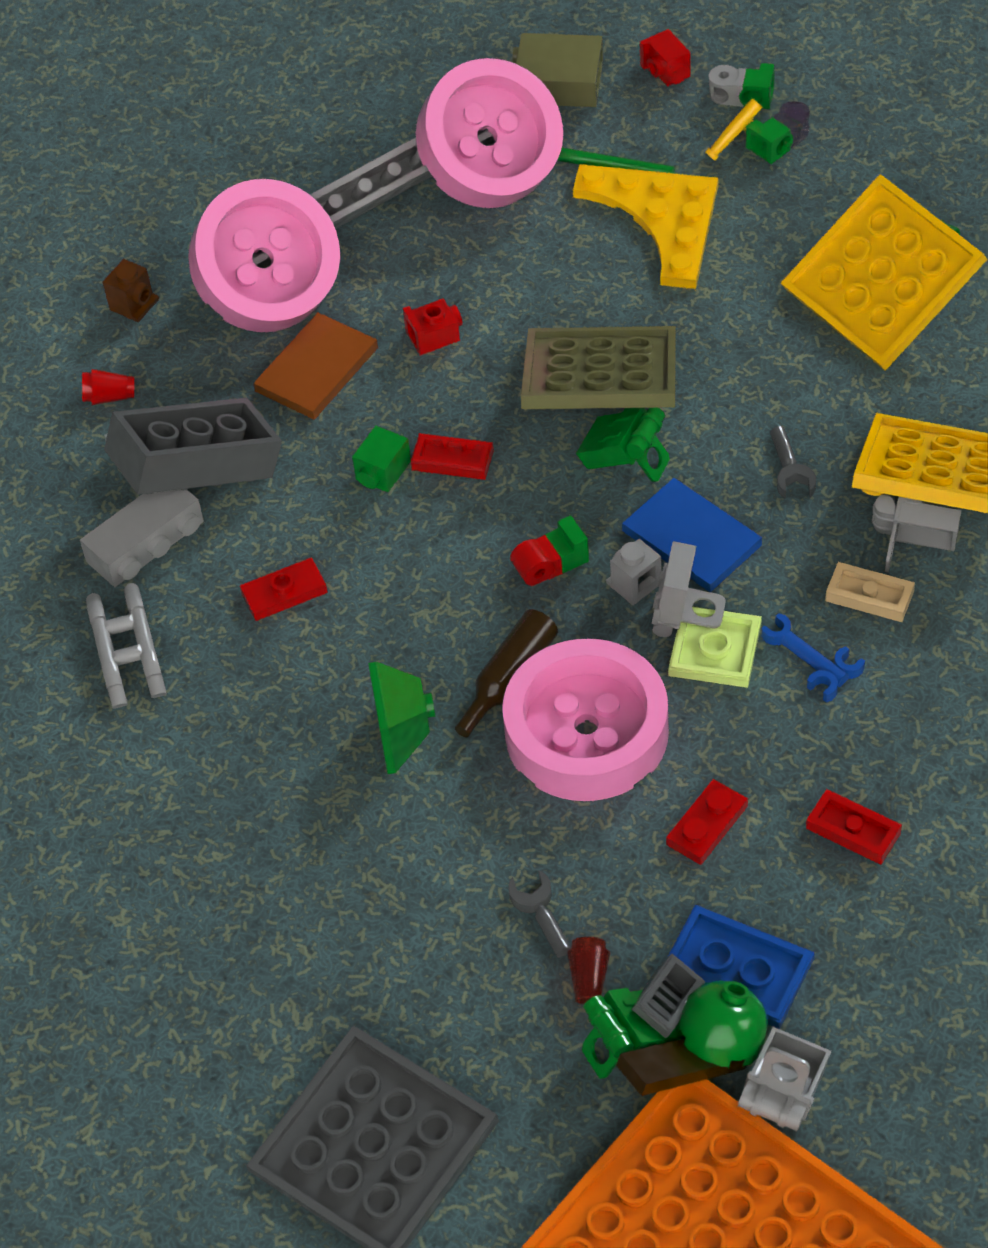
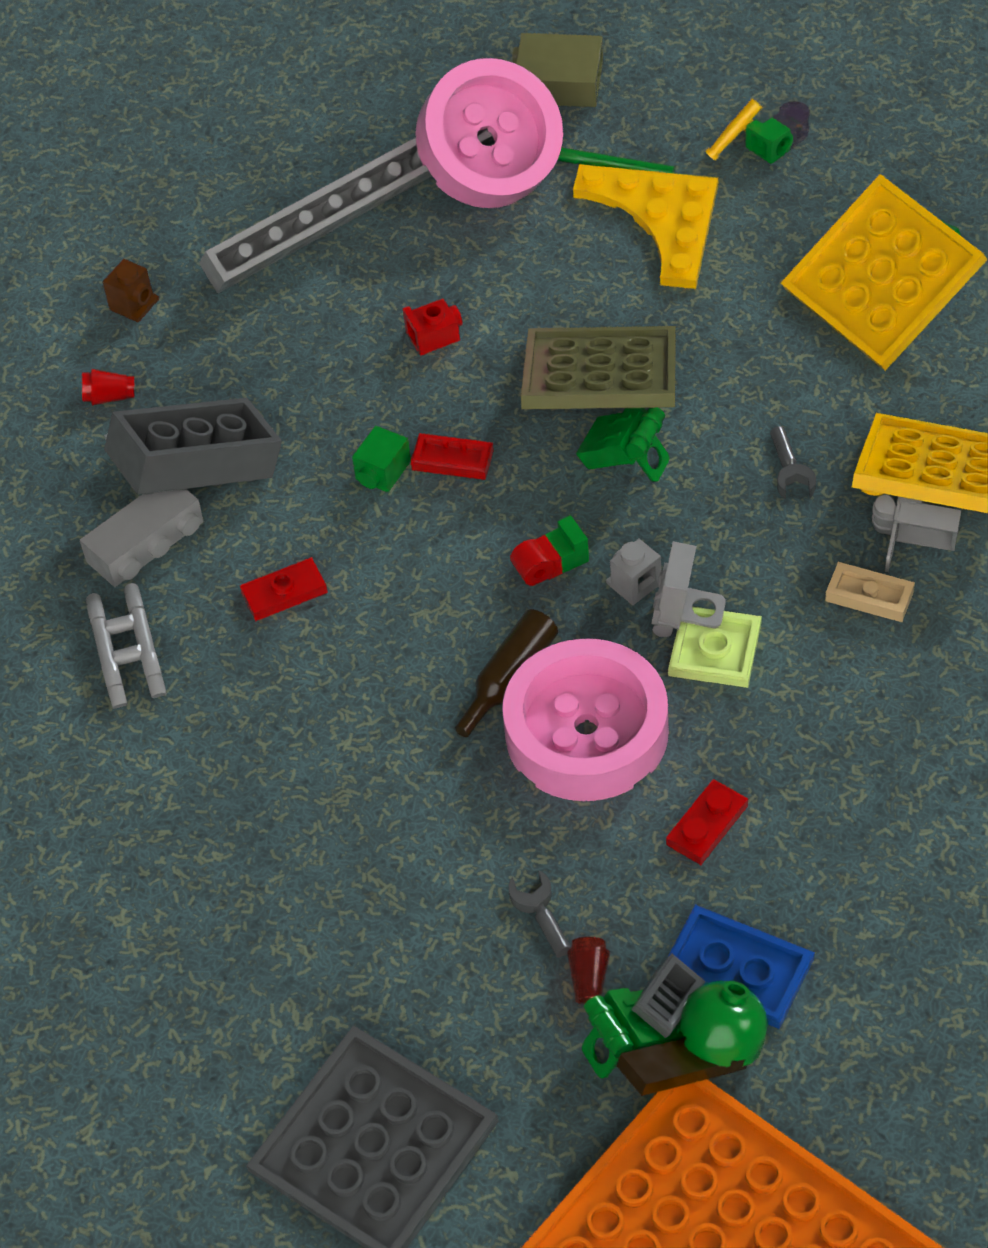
bright pink brick [189,179,340,332] -> none
dark orange tile [253,312,378,420] -> none
green slope [368,662,436,774] -> none
blue tile [622,478,762,592] -> none
red brick [640,29,691,87] -> none
leg [709,63,775,109] -> none
light grey piece [738,1027,831,1131] -> none
blue bar [761,613,865,702] -> none
red plate [806,789,902,865] -> none

